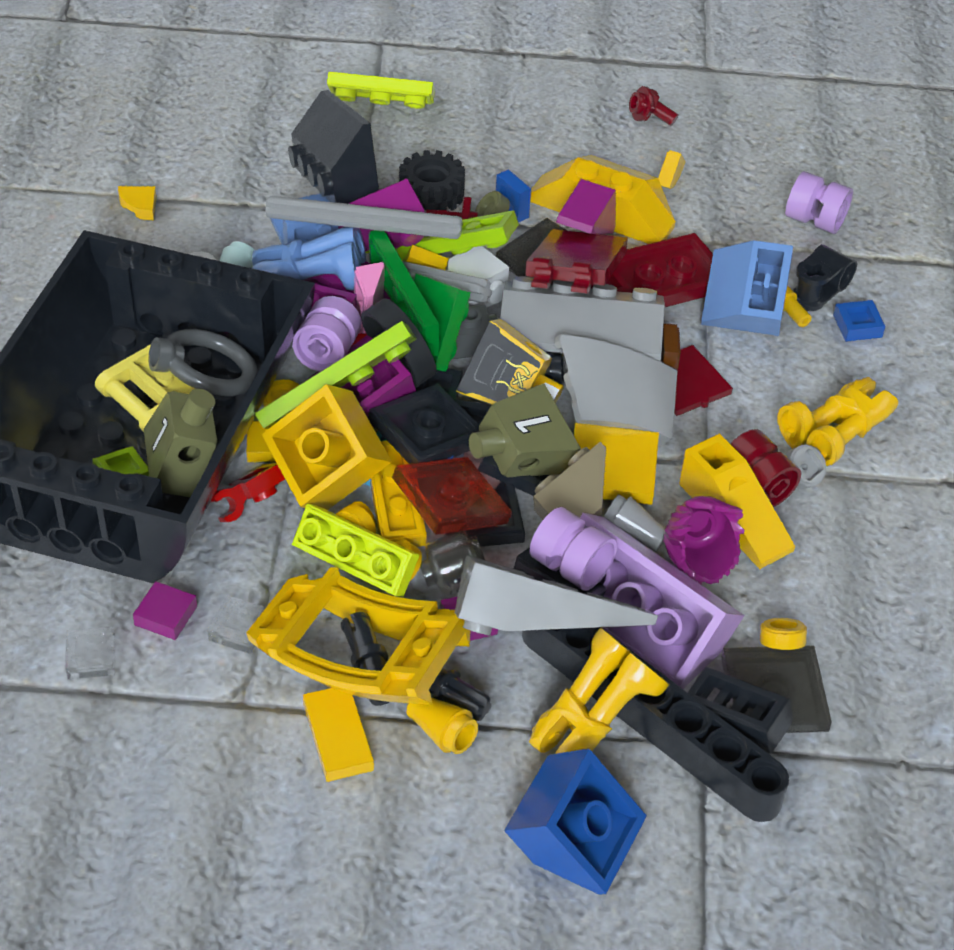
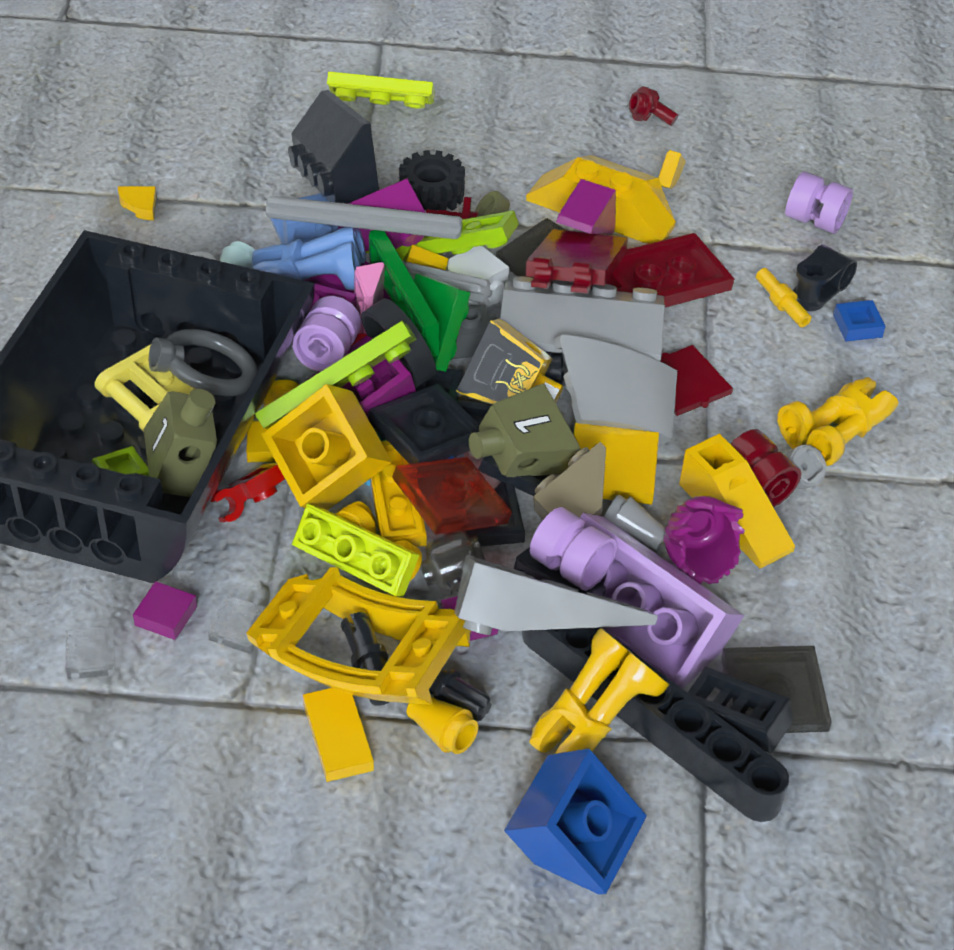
blue tile [496,169,531,223] -> none
reddish brown tile [660,324,681,372] -> none
medium blue slope [701,240,793,336] -> none
yellow tile [760,618,807,650] -> none

